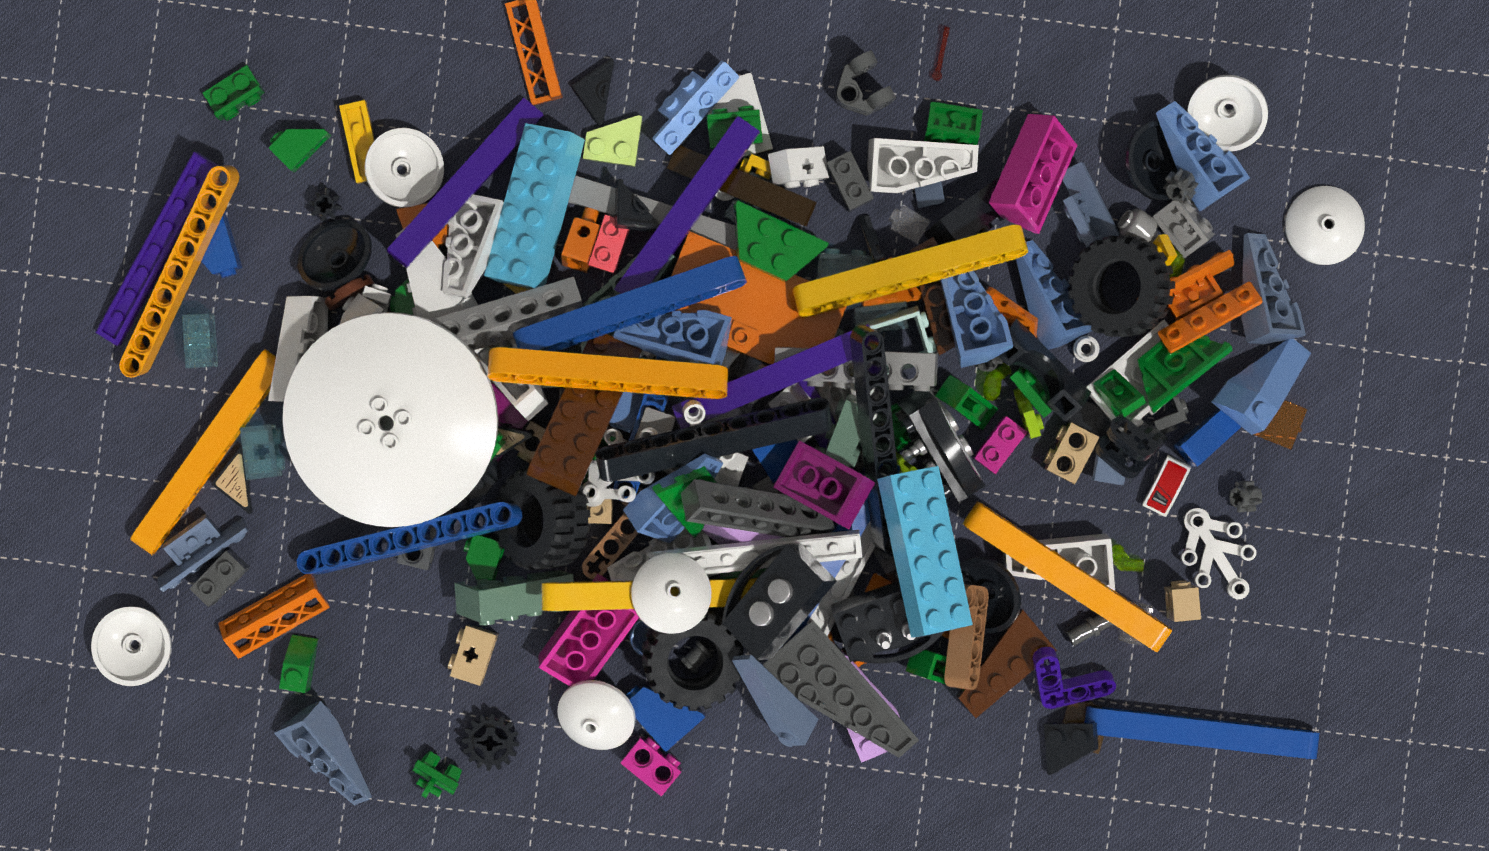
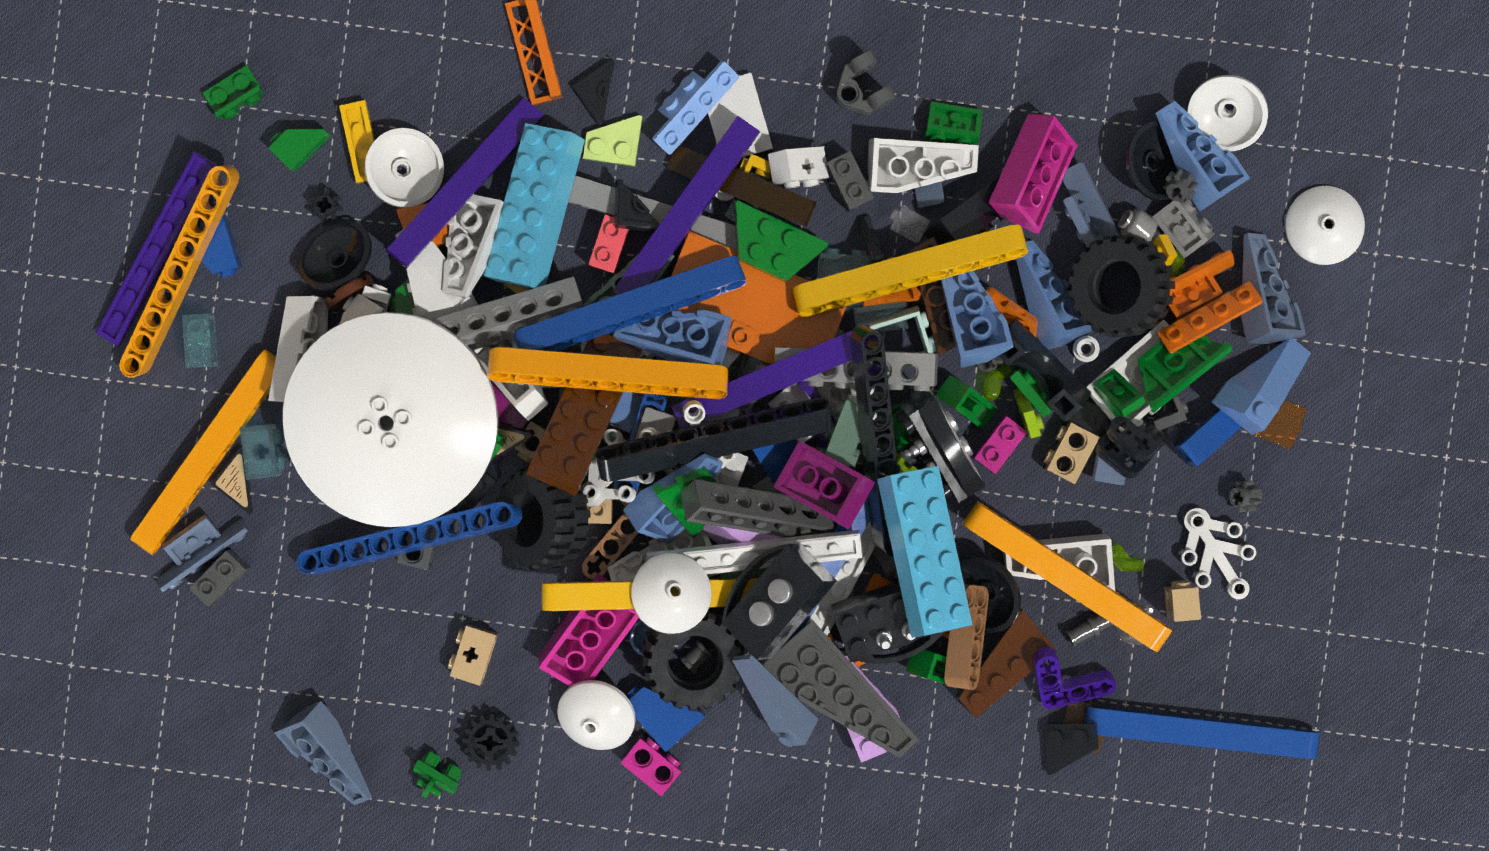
white dish [91,606,171,686] -> none
orange fence [218,574,330,659] -> none
green slope [279,634,318,693] -> none
sand green wedge [454,570,574,625] -> none
green slope [464,534,505,580] -> none
orange torso [561,207,600,273] -> none
green bracket [707,106,763,149] -> none
clear red hinge [932,27,950,81] -> none
slope [1142,455,1191,517] -> none

